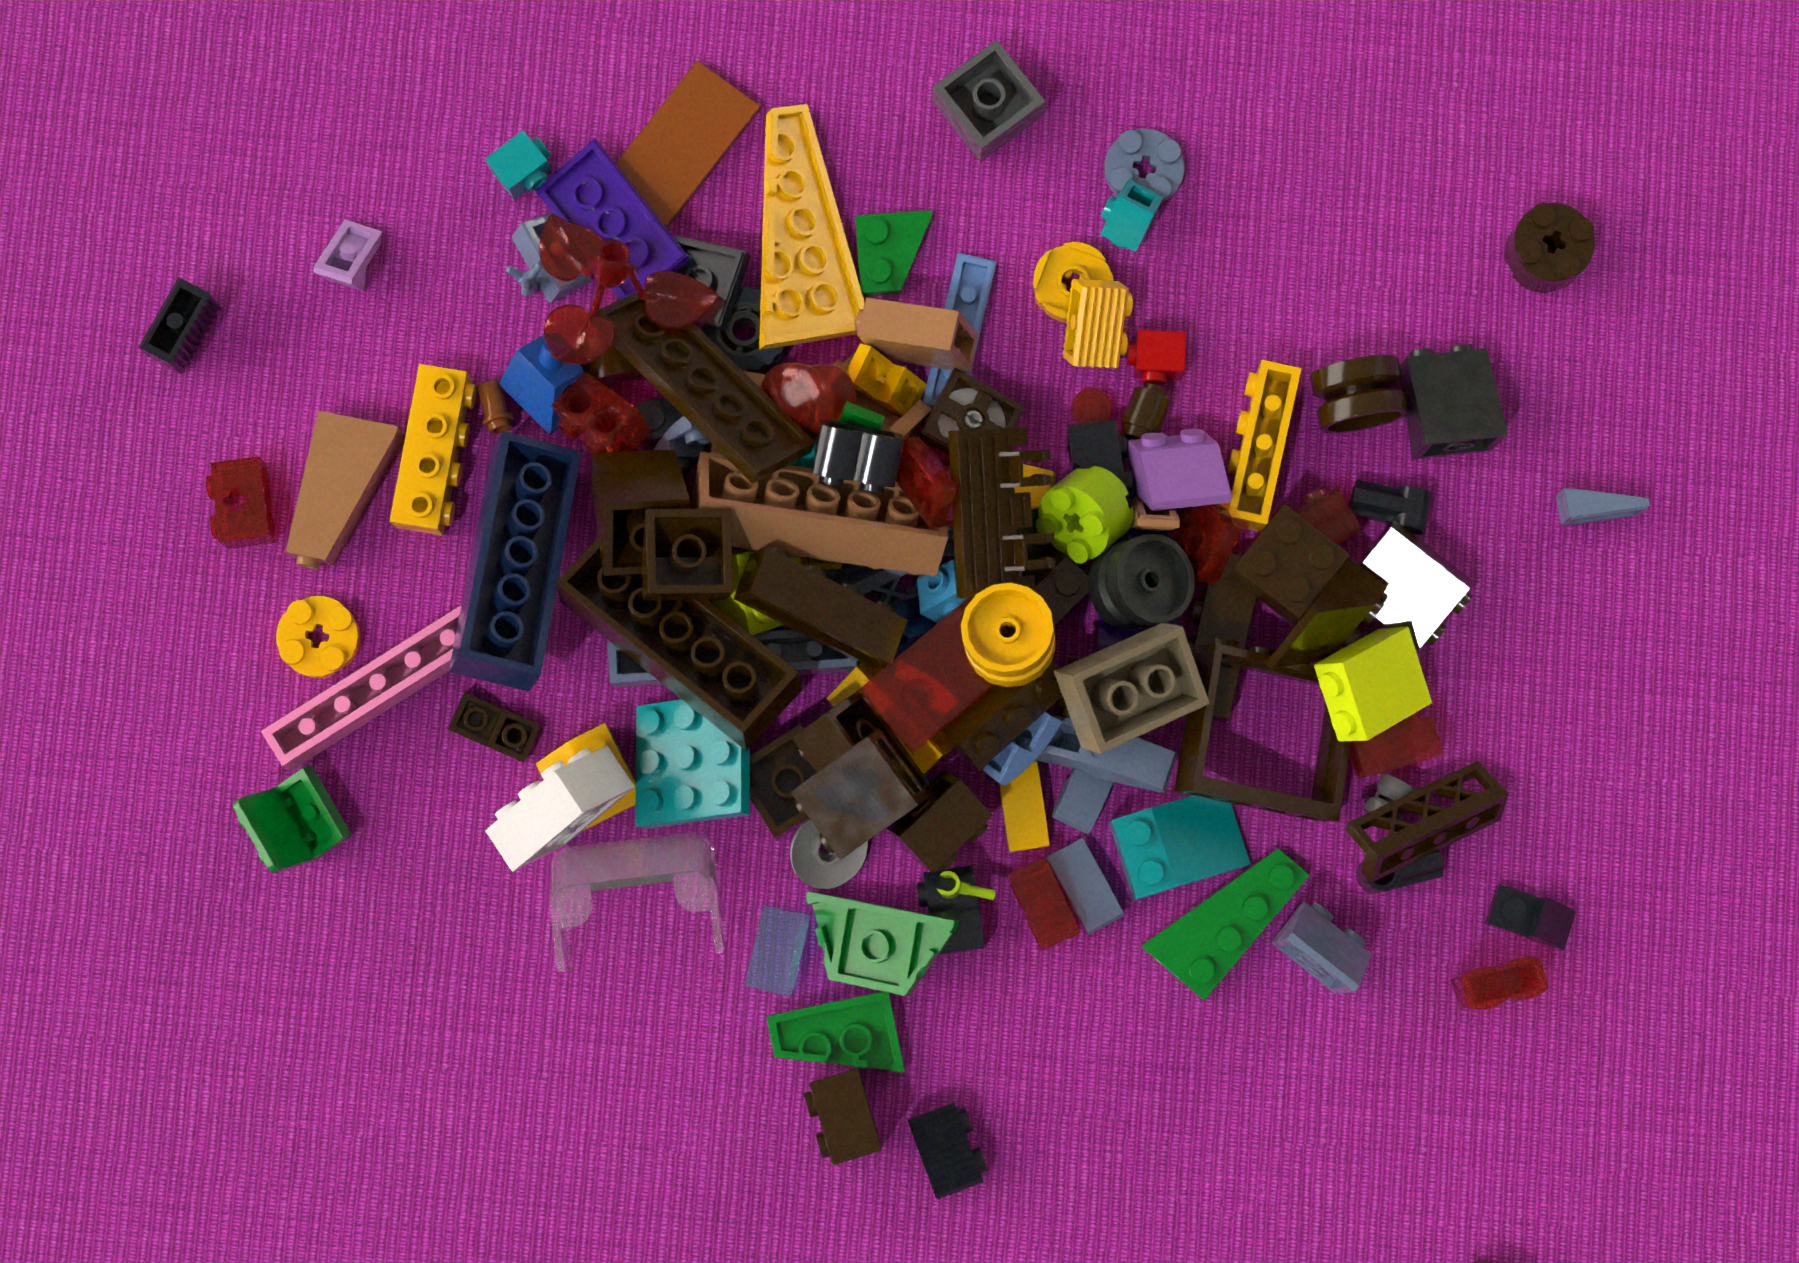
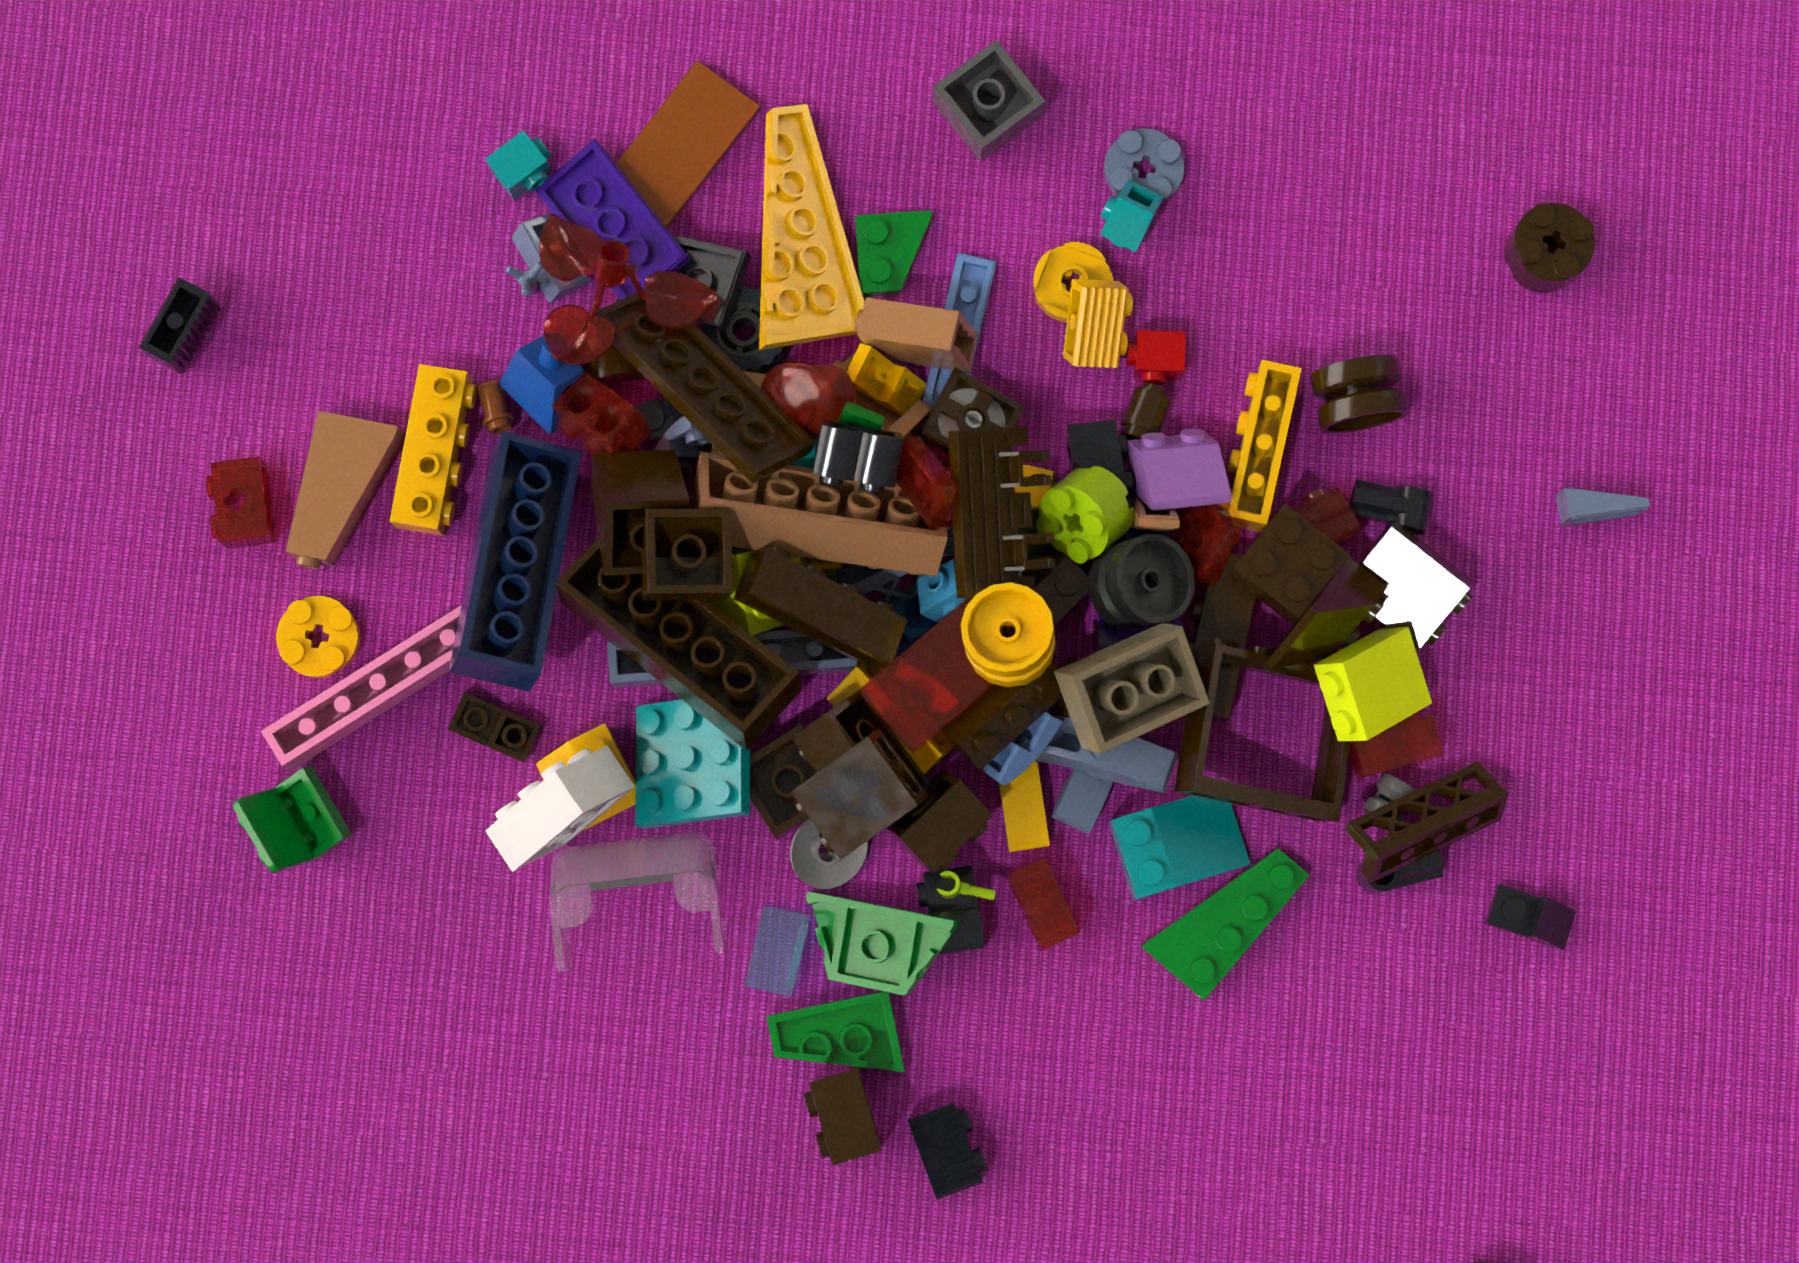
lavender slope [313,220,382,291] -> none
sand blue slope [1047,838,1124,935] -> none
clear red plate [1071,388,1111,424] -> none
sand blue slope [1270,902,1372,994] -> none
pearl dark grey slope [1400,344,1508,459] -> none
clear red brick [1451,957,1549,1010] -> none

